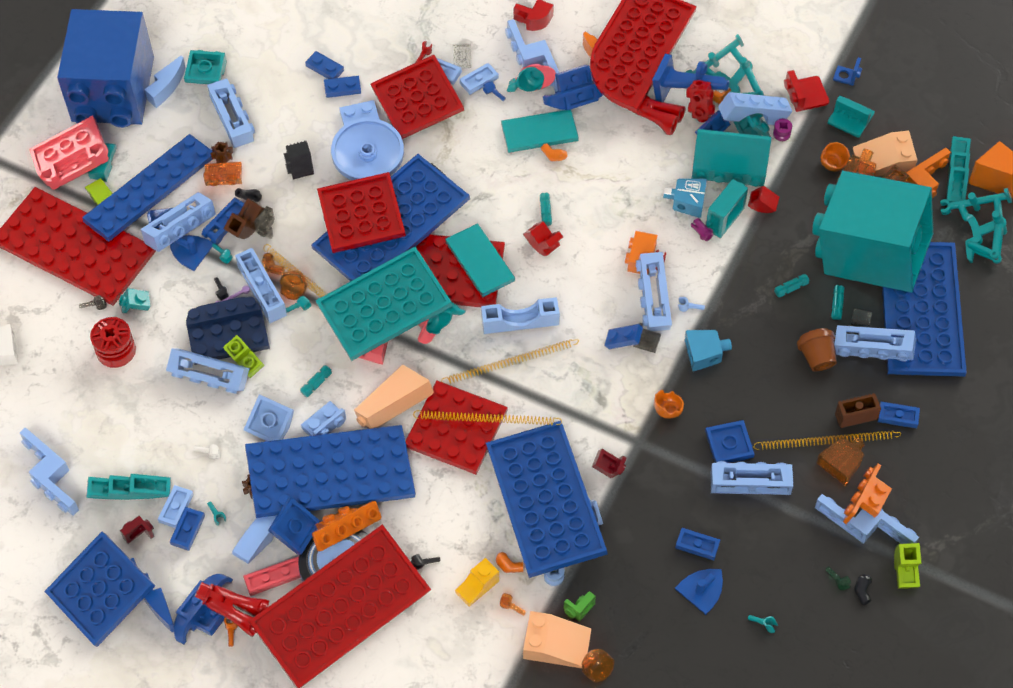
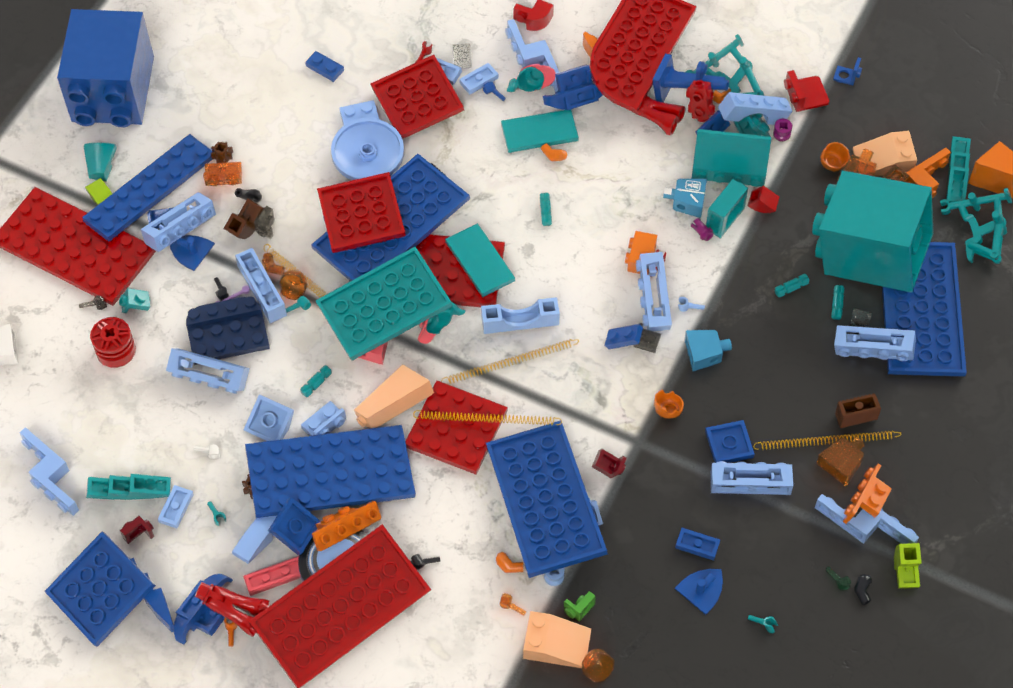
coral plate [29,115,108,190] -> none
light blue slope [145,56,186,108] -> none
blue plate [170,507,205,551] -> none
teal plate [184,50,227,85] -> none
blue plate [201,197,245,245] -> none
light blue brick [207,78,255,148] -> none
teal hand [212,244,233,264] -> none
lime slope [223,335,265,378] -> none
black brick [283,140,314,180] -> none
blue plate [324,75,361,98] -> none
yellow arch [455,558,499,607] -> none
red brick [523,221,563,256] -> none
dark orange piece [797,328,837,371] -> none
teal bracket [827,95,875,138] -> none
blue plate [878,402,920,429] -> none

